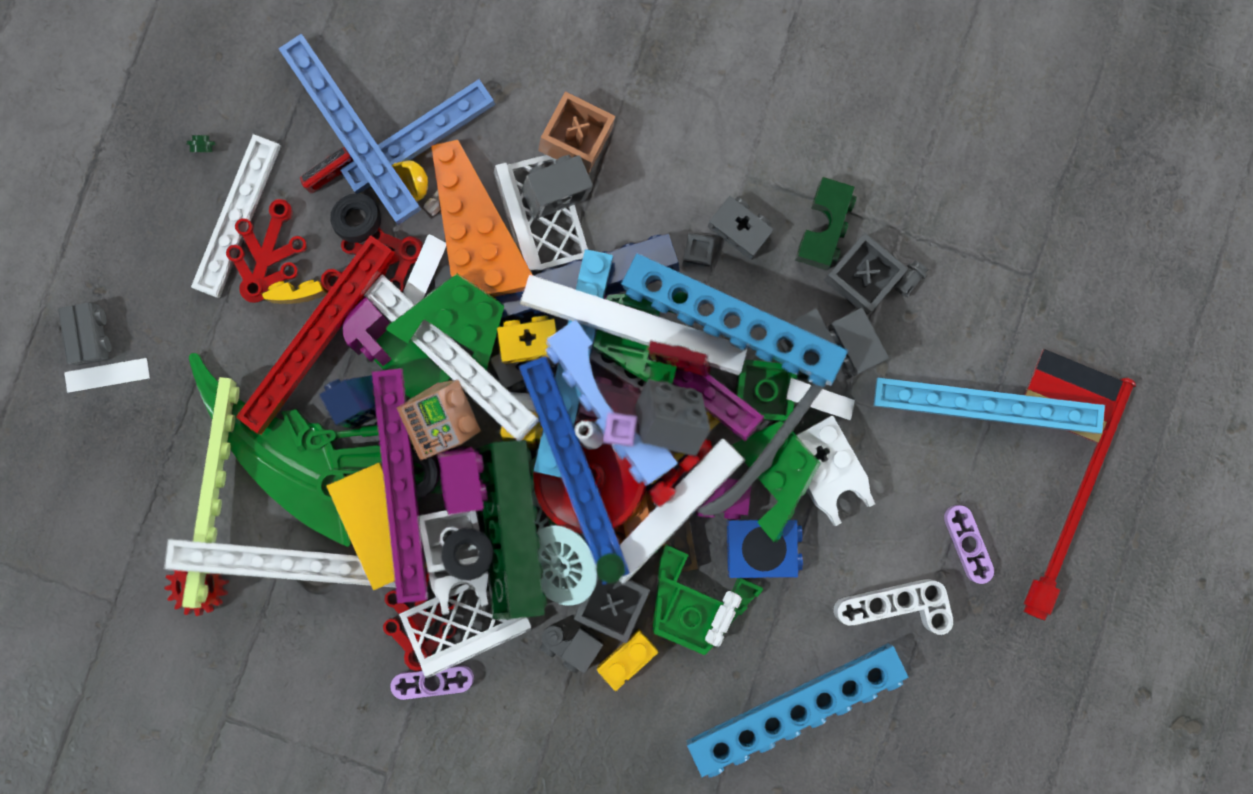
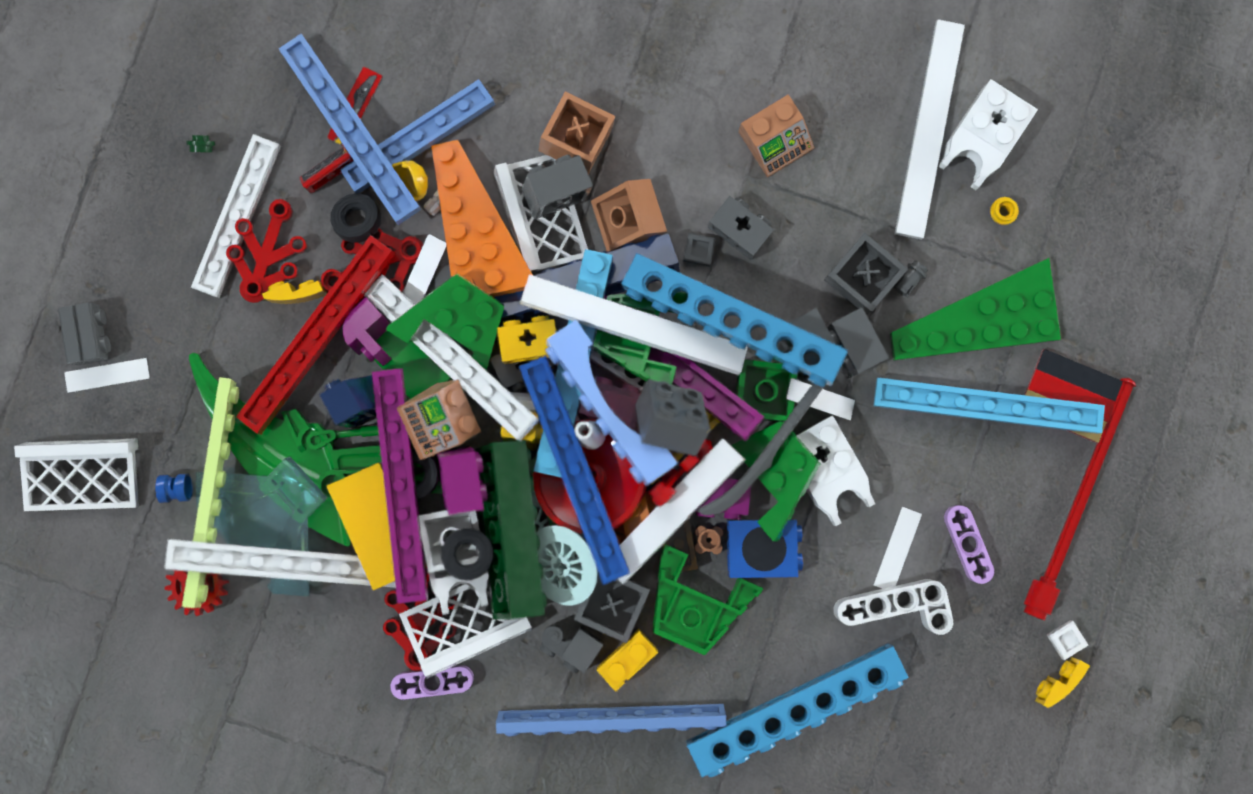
dark green plate [596,553,625,583] -> none
lavender tile [603,413,637,447] -> none
dark red plate [648,340,711,377] -> none
white axle [705,591,742,647] -> none
dark green arch [795,177,857,270] -> none
none -> white fence [14,438,139,511]
none -> blue wheel [155,474,193,503]
none -> clear light blue plate [196,456,328,596]
none -> sticker [327,67,382,147]
none -> medium blue plate [496,704,726,736]
none -> nougat slope [591,179,667,252]
none -> nougat plate [695,526,723,554]
none -> nougat slope [738,94,814,178]
none -> white sticker [874,507,922,589]
none -> green wing [890,258,1061,361]
none -> white tile [895,20,965,240]
none -> white brick [939,79,1038,190]
none -> yellow plate [990,197,1019,225]
none -> yellow slope [1035,657,1090,708]
none -> white tile [1047,620,1088,660]

